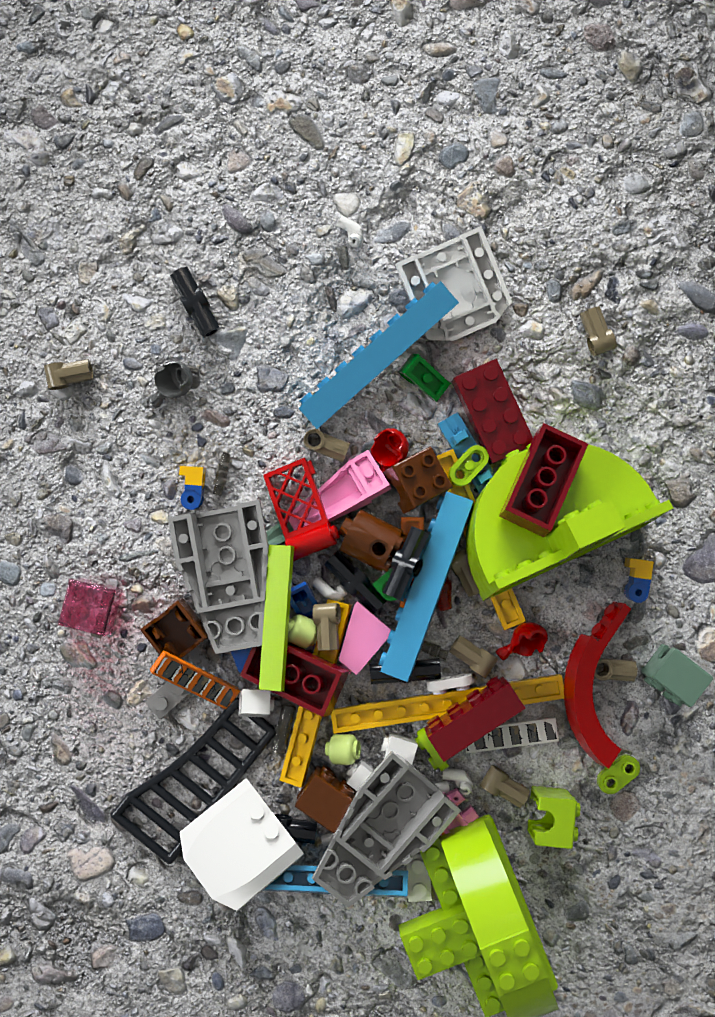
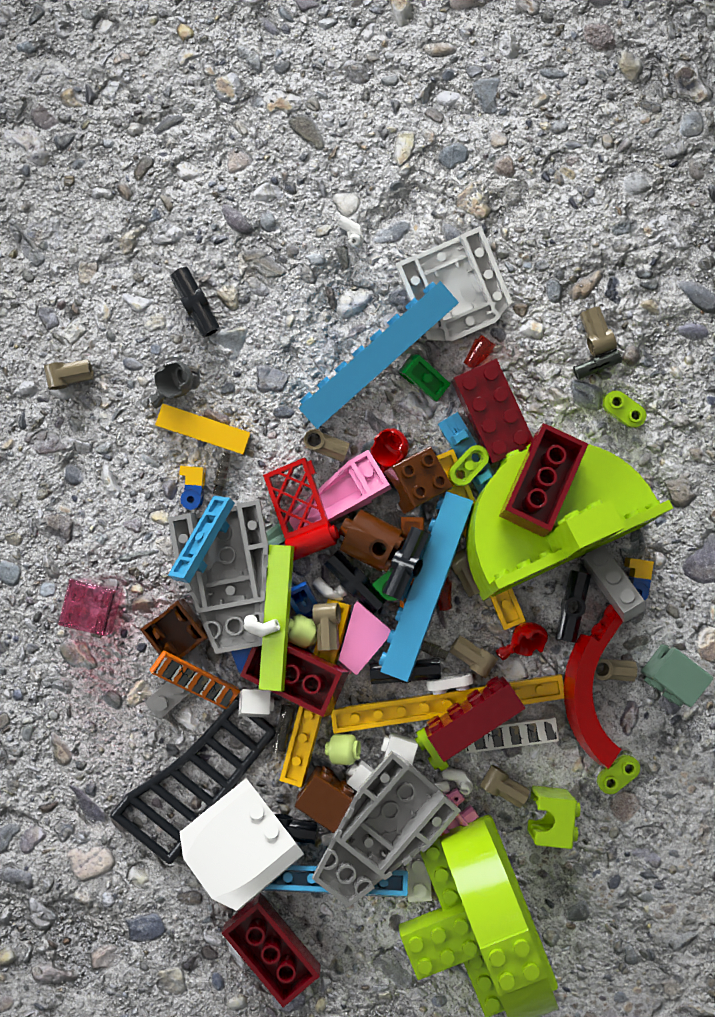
none -> yellow tile [155,403,251,455]
none -> dark azure hinge [168,496,235,583]
none -> dark red brick [222,893,321,1007]
none -> white arm [244,615,280,637]
none -> clear red cone [463,335,496,369]
none -> black piece [555,570,591,643]
none -> pearl dark grey pin [573,349,622,380]
none -> light grey brick [583,545,645,623]
none -> lime plate [602,391,647,428]

